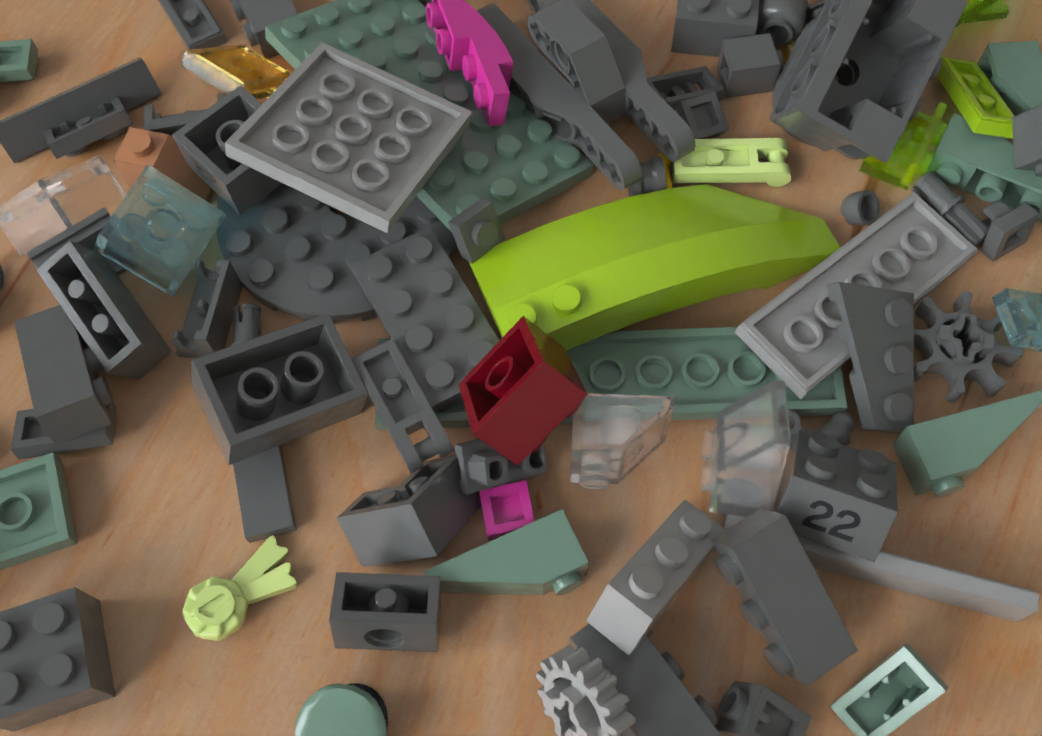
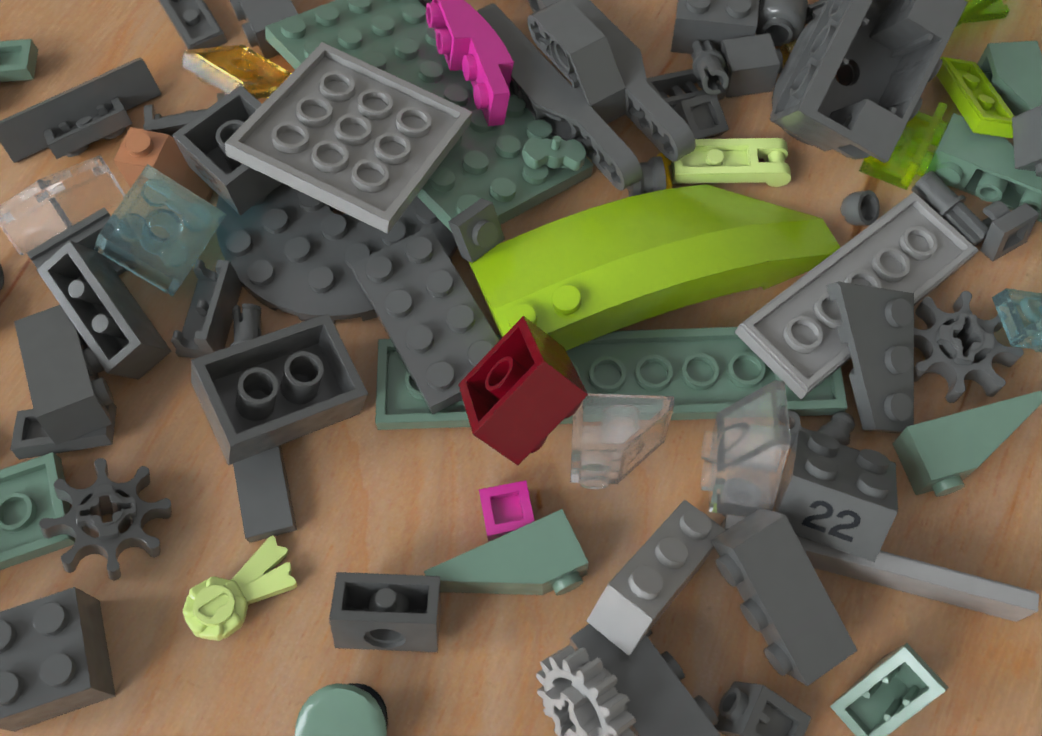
dark grey panel [337,454,482,567] -> none
dark grey plate [351,338,454,474] -> none
dark grey hips [454,438,547,495] -> none
none -> dark grey gear [39,458,172,580]
none -> sand green piece [522,136,587,171]
none -> dark grey axle [691,40,729,95]

